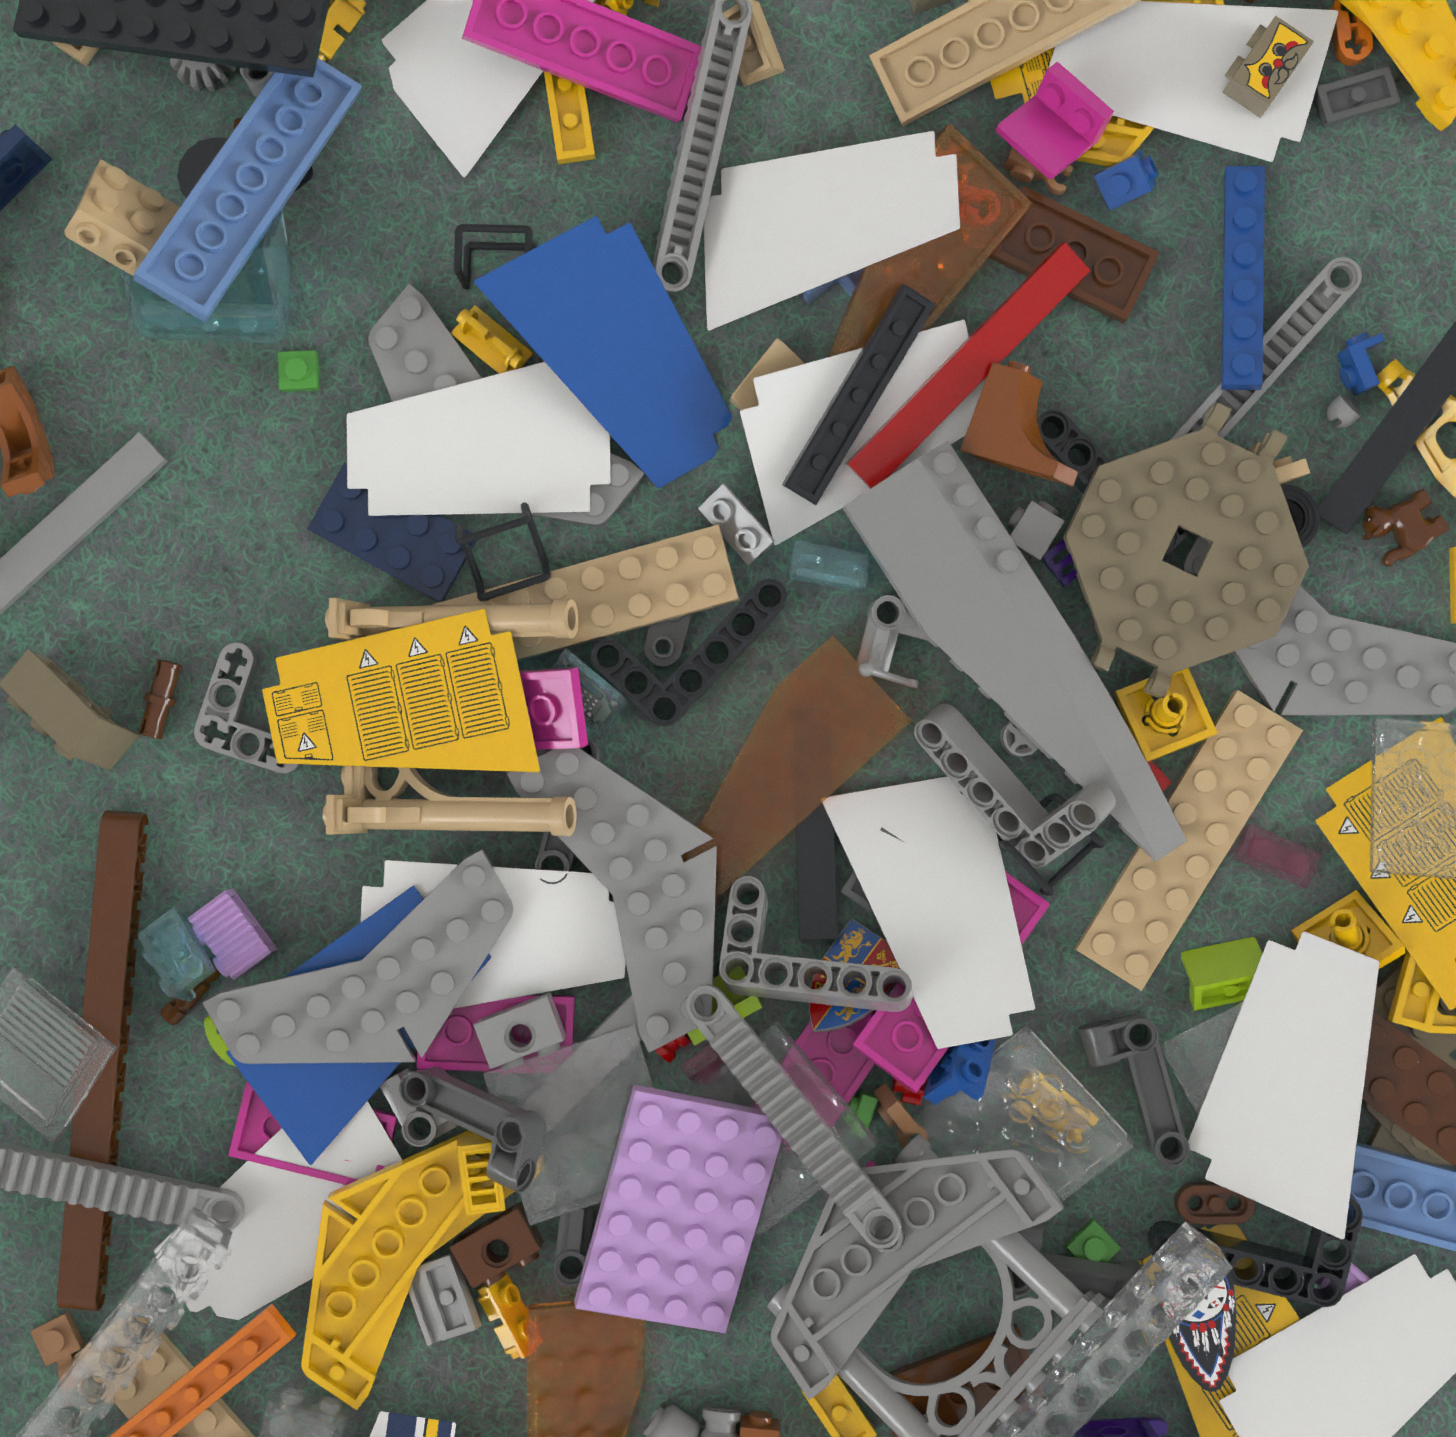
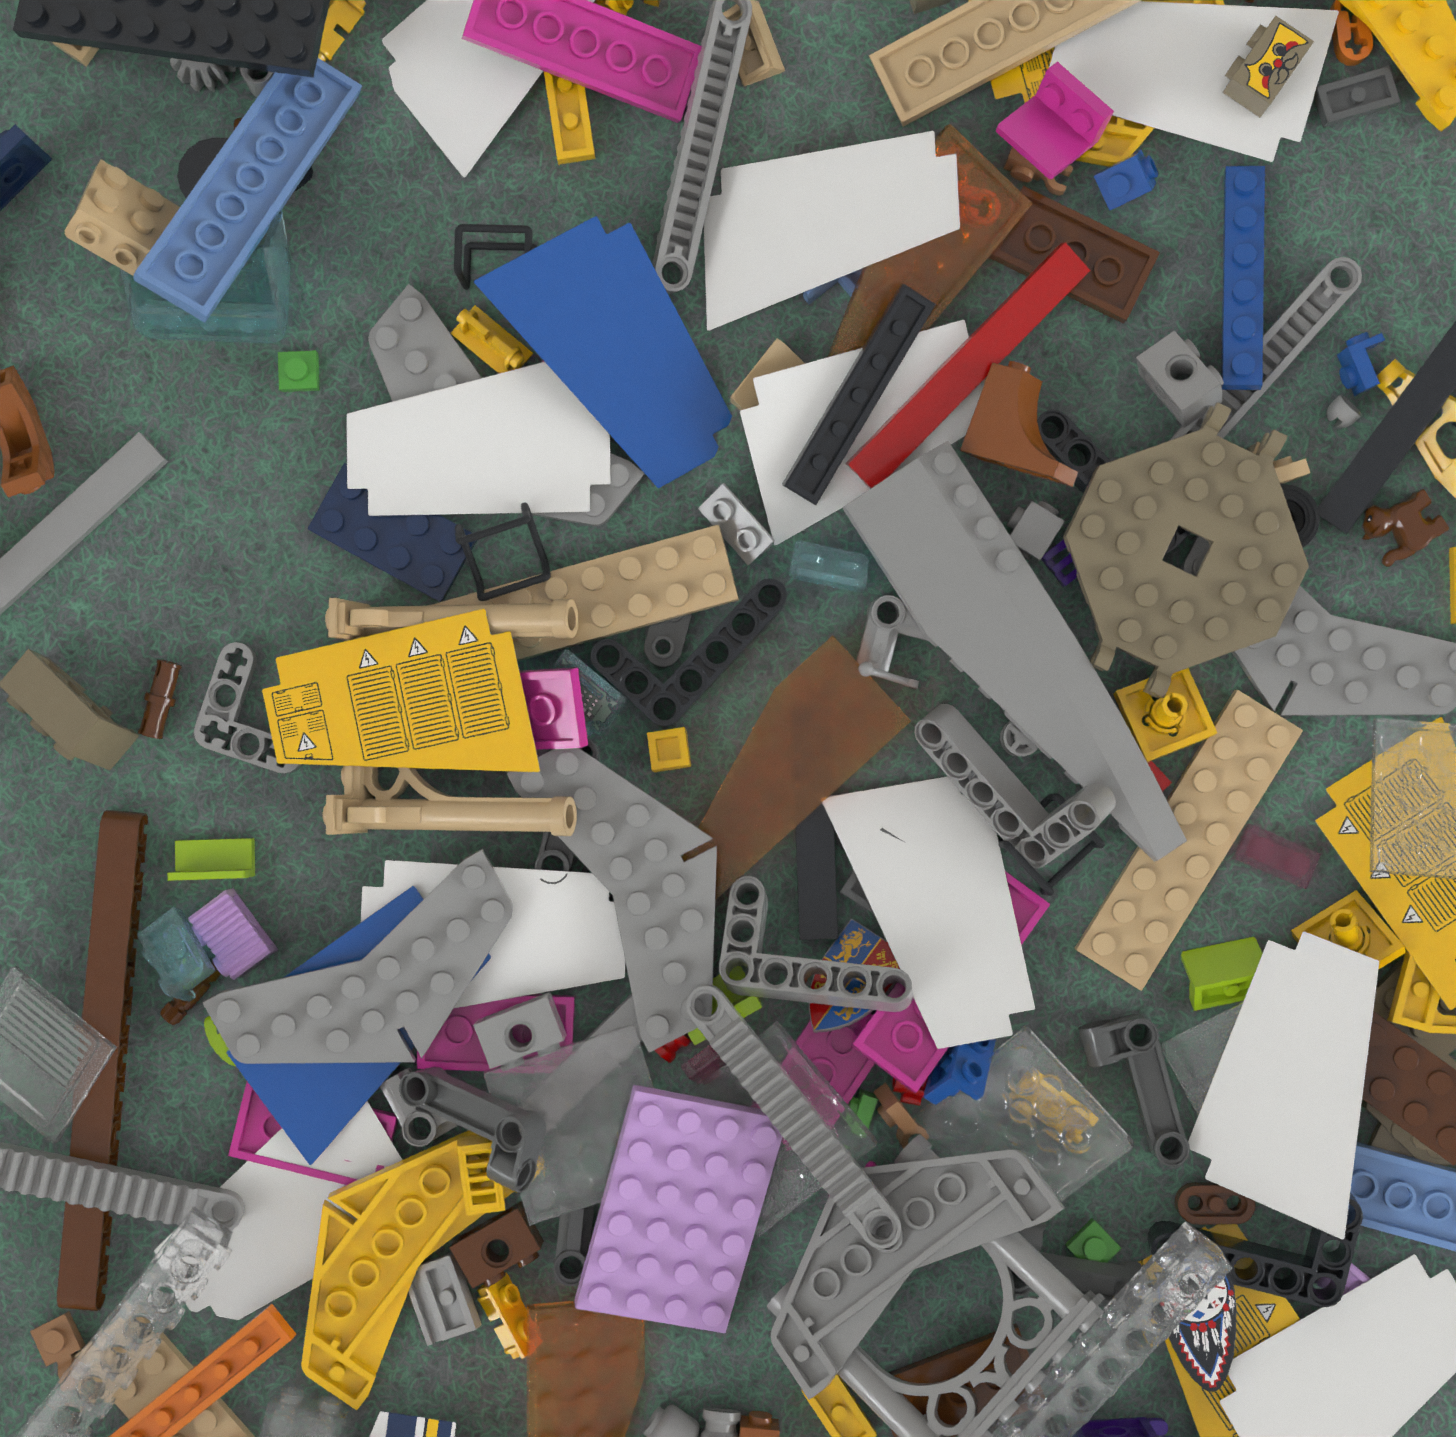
none -> lime panel [167,838,255,881]
none -> yellow plate [647,727,691,772]
none -> light grey brick [1136,331,1224,428]

